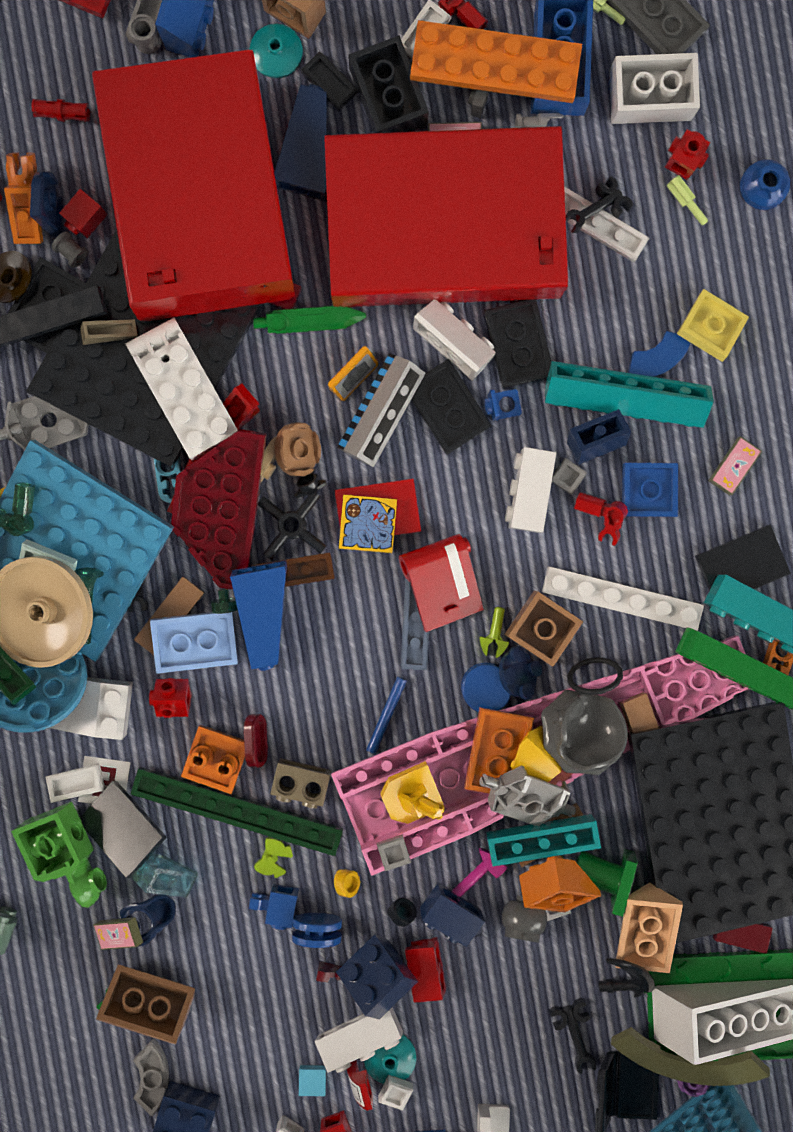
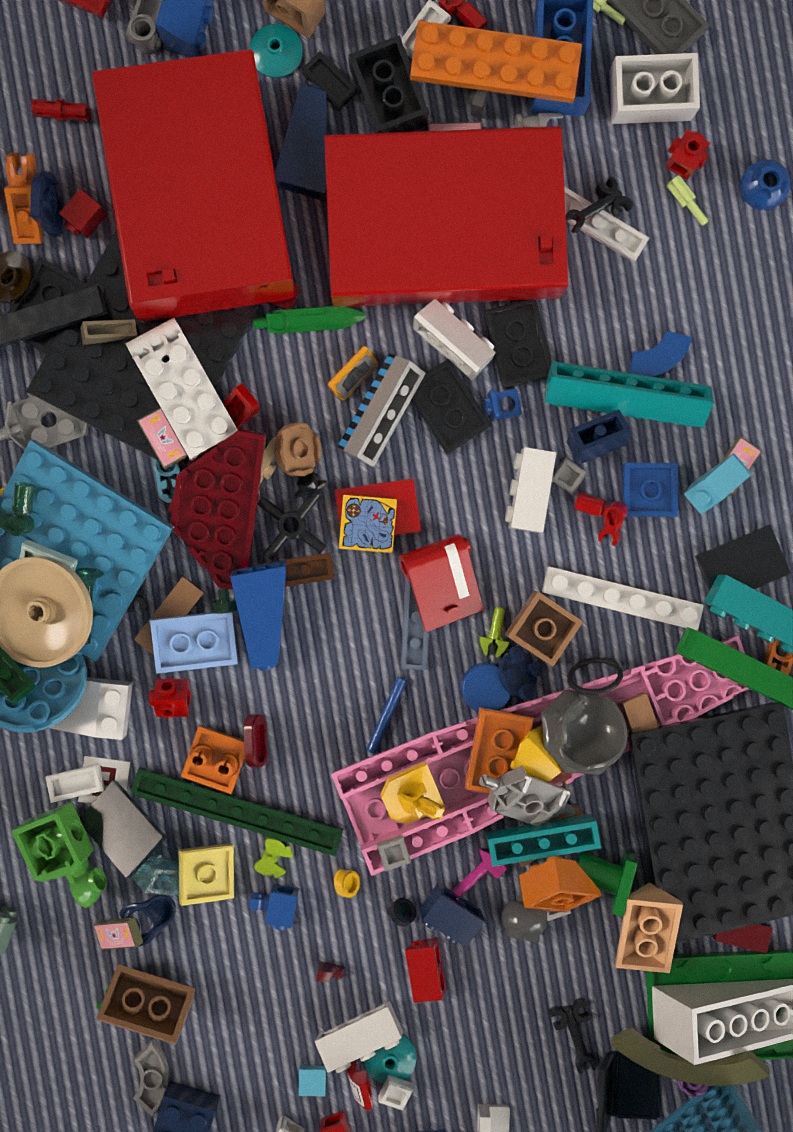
dark grey bush [51,231,89,268] -> none
dark tan brick [270,758,332,808] -> none
blue head [292,913,342,948] -> none
dark blue brick [336,934,418,1020] -> none
black piece [598,958,654,998] -> none
light yellow plate [677,289,749,362] -> none
none -> bright pink tile [137,408,189,470]
none -> light yellow tile [179,843,234,906]
none -> medium azure slope [684,453,752,514]

